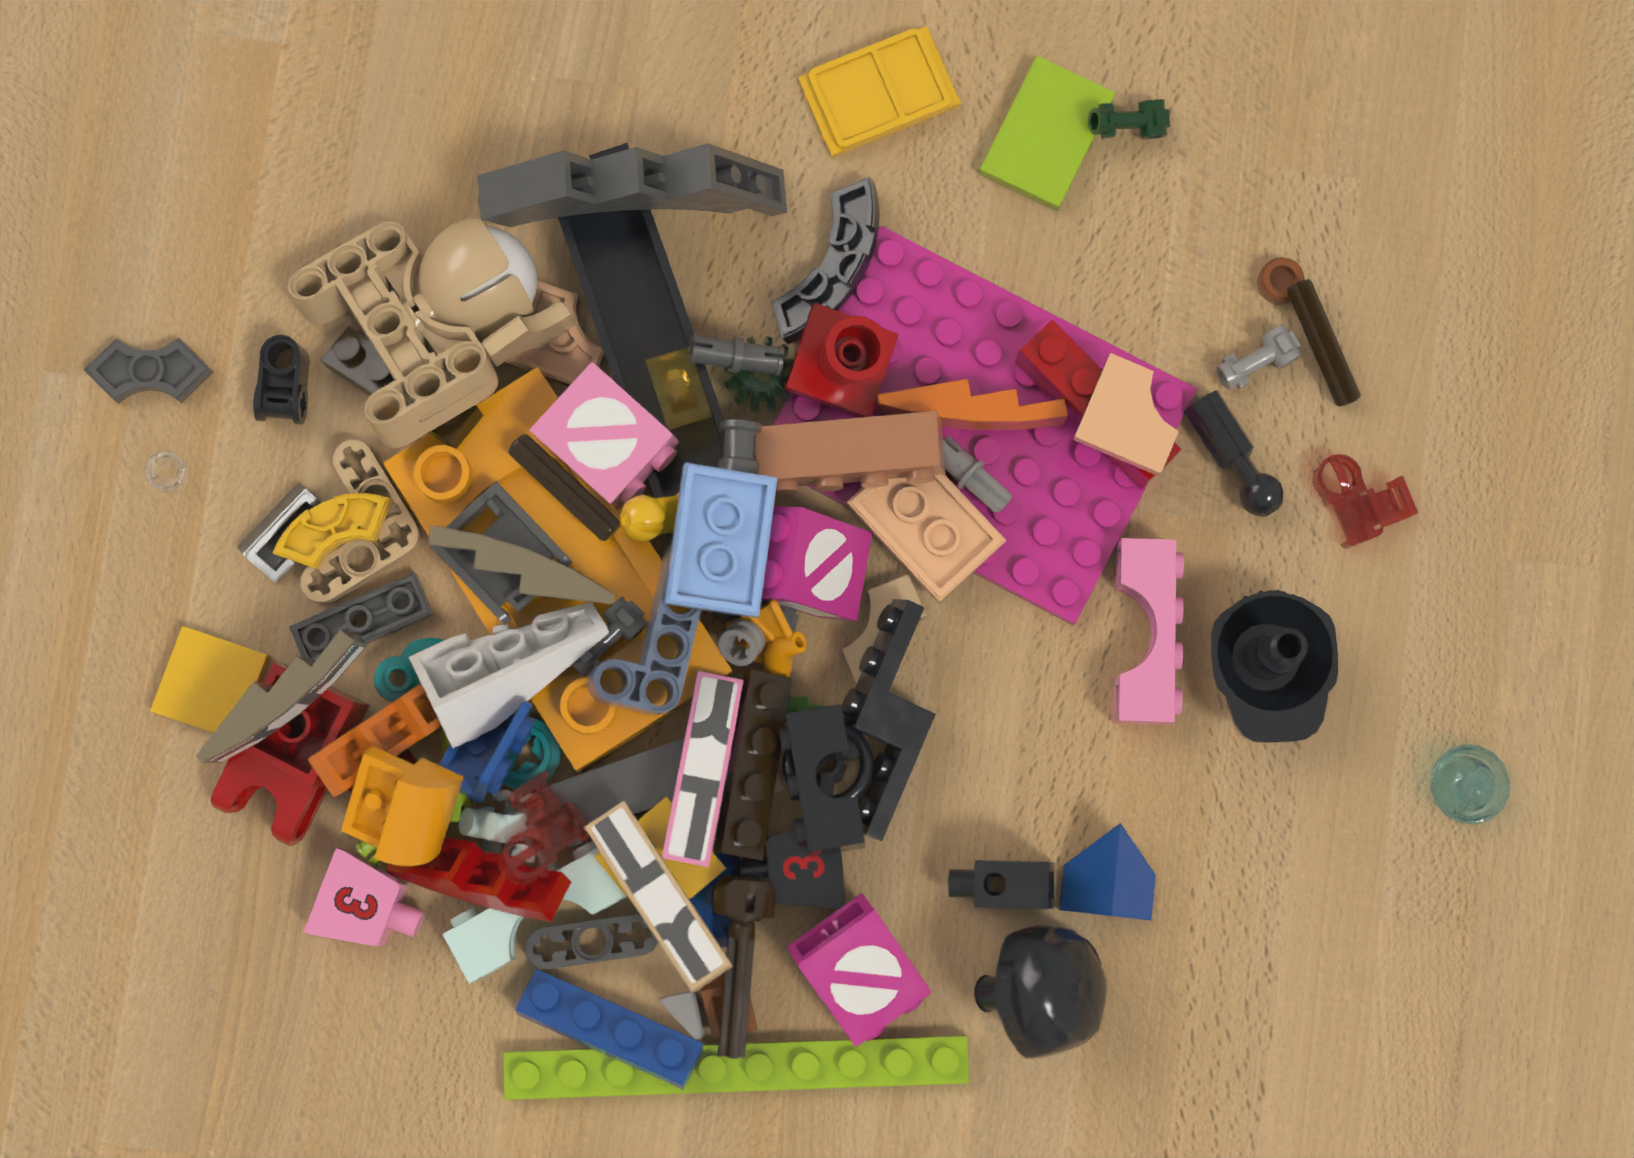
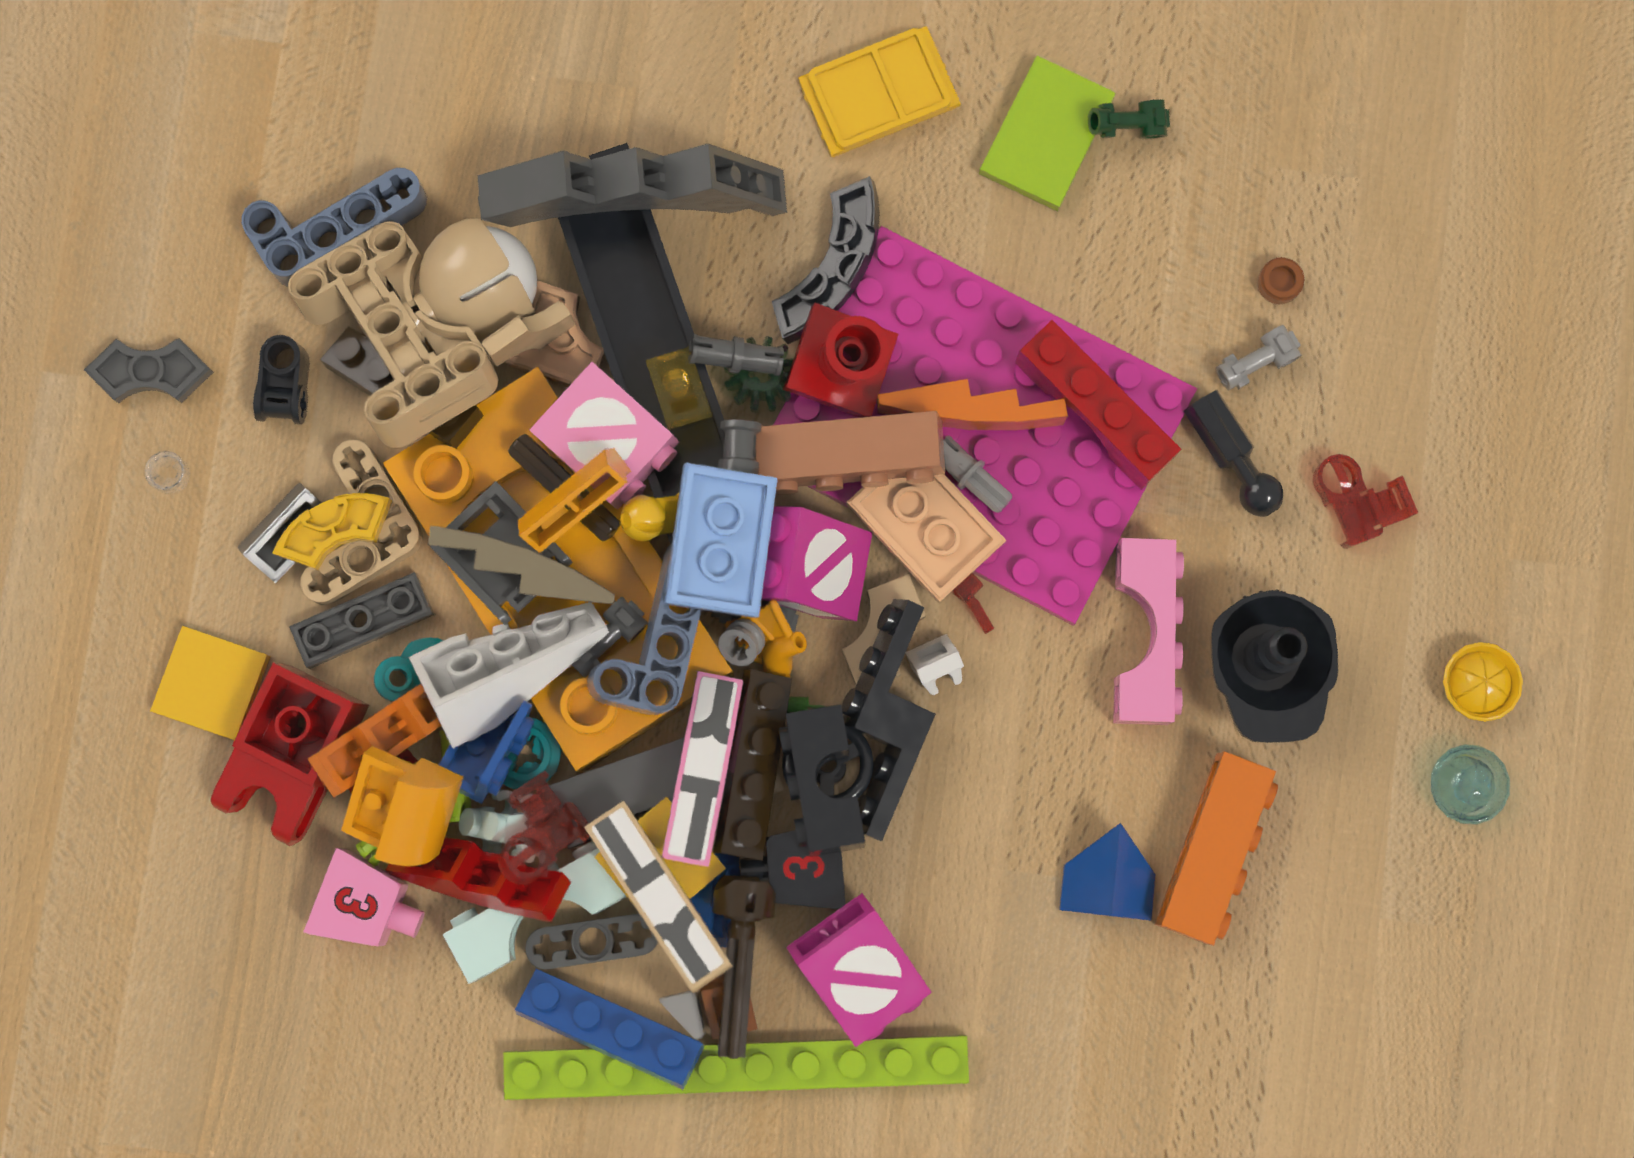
dark tan slope [196,629,368,763] -> none
black torso [948,860,1055,909] -> none
black piece [974,925,1107,1059] -> none
light nougat tile [1073,353,1179,476] -> none
dark brown axle [1287,279,1361,407] -> none
none -> sand blue beam [241,168,427,287]
none -> light orange piece [518,448,632,553]
none -> white tile [905,634,964,695]
none -> clear red hand [952,573,994,634]
none -> orange brick [1154,751,1278,946]
none -> yellow hat [1443,642,1523,722]

